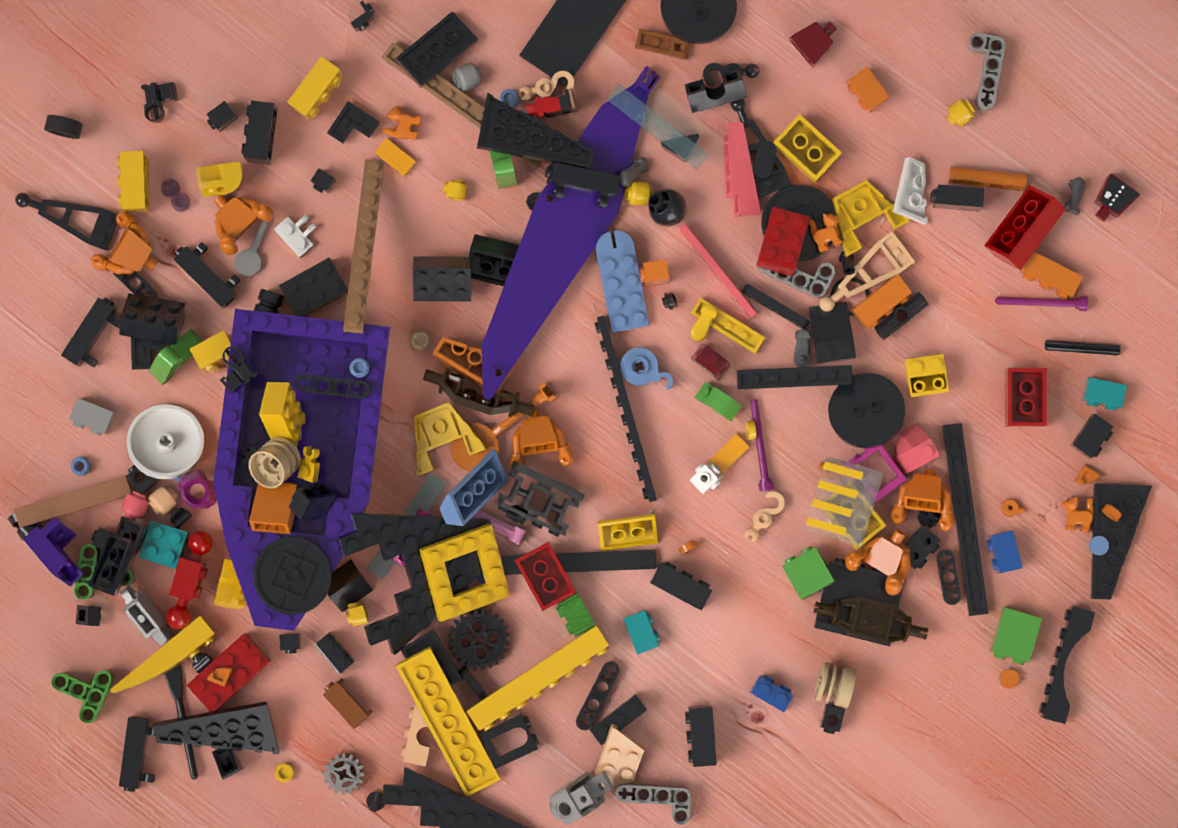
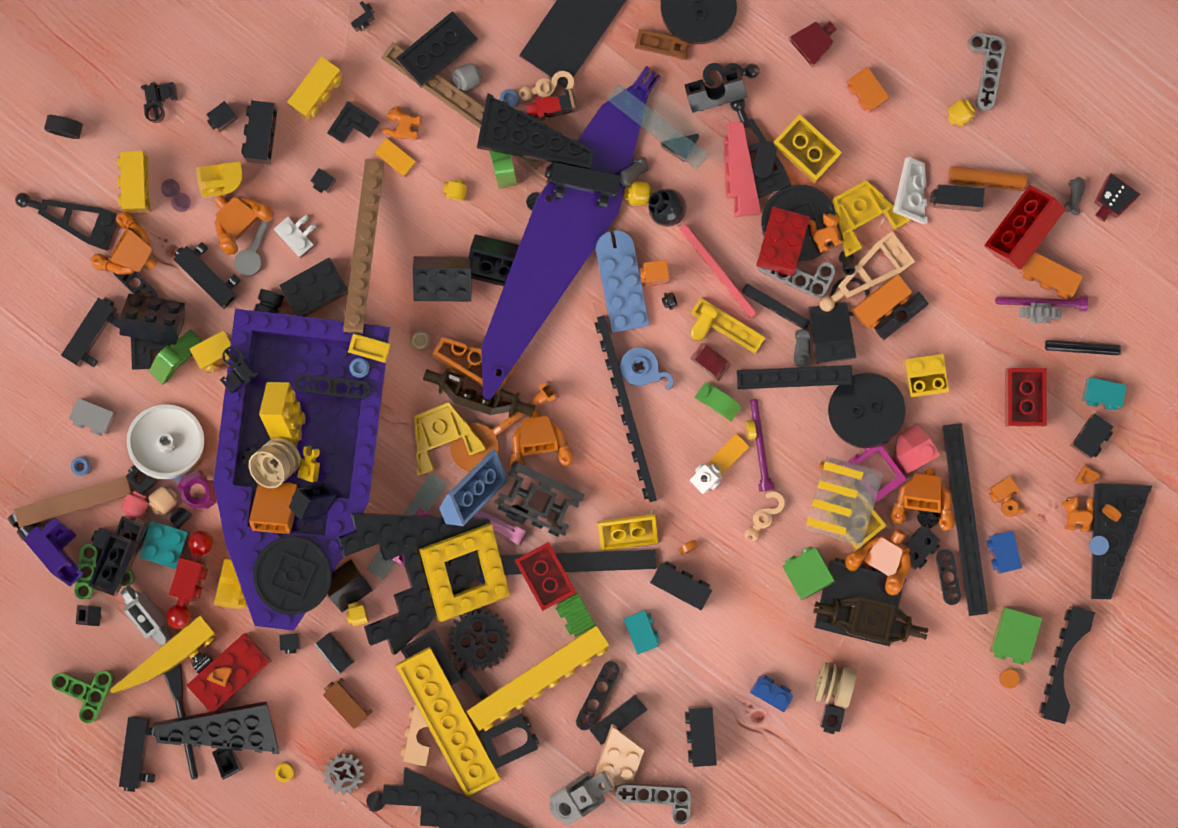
none -> yellow tile [348,333,391,363]
none -> orange brick [989,476,1021,503]
none -> light grey gear [1019,303,1062,324]

